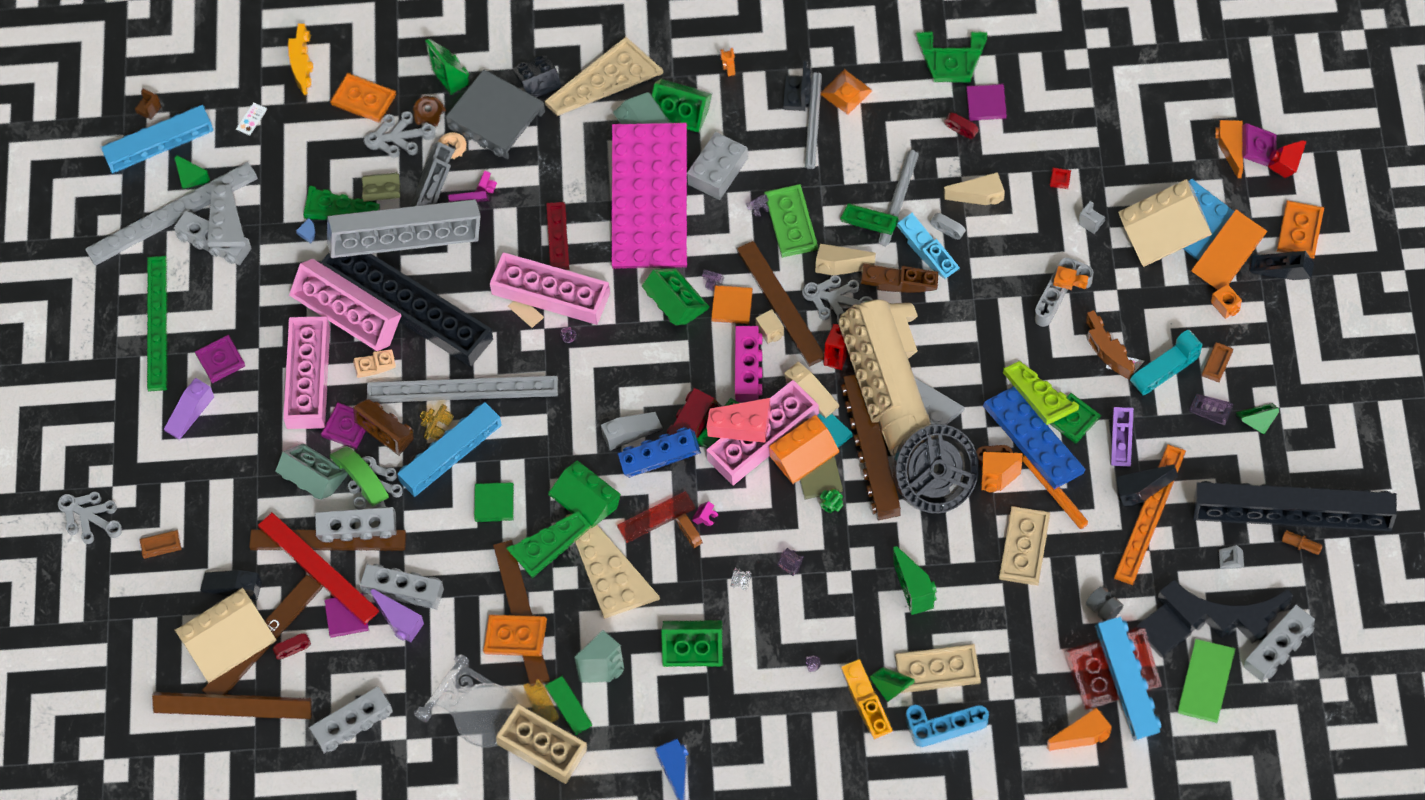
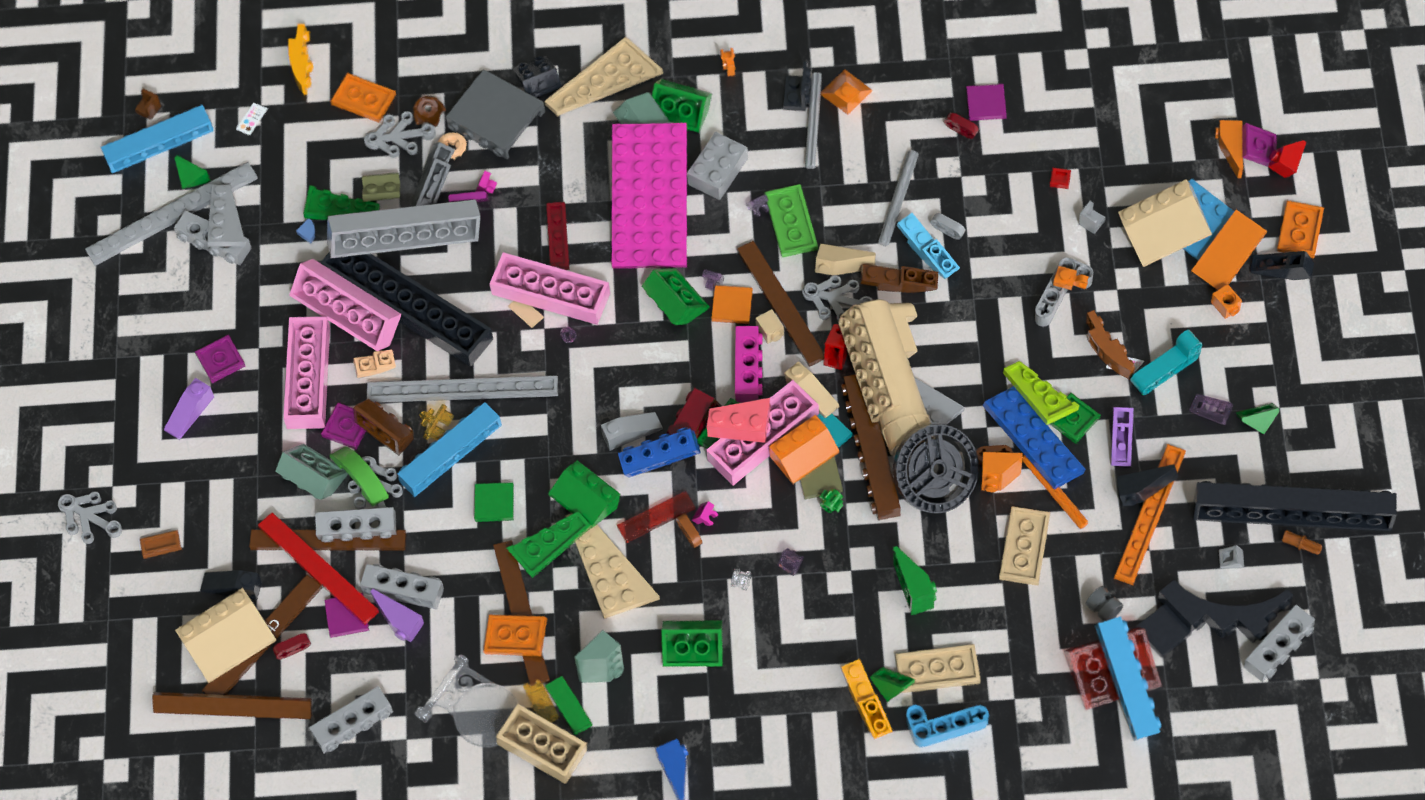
green tile [147,256,167,392] -> none
green slope [425,39,469,95] -> none
clear purple hinge [805,656,821,673] -> none
green tile [840,204,899,235] -> none
green wing [916,32,987,82] -> none
tan slope [944,173,1004,205] -> none
orange slope [1047,708,1111,751] -> none
bright green tile [1178,639,1235,723] -> none
dark orange tile [1202,342,1234,383] -> none

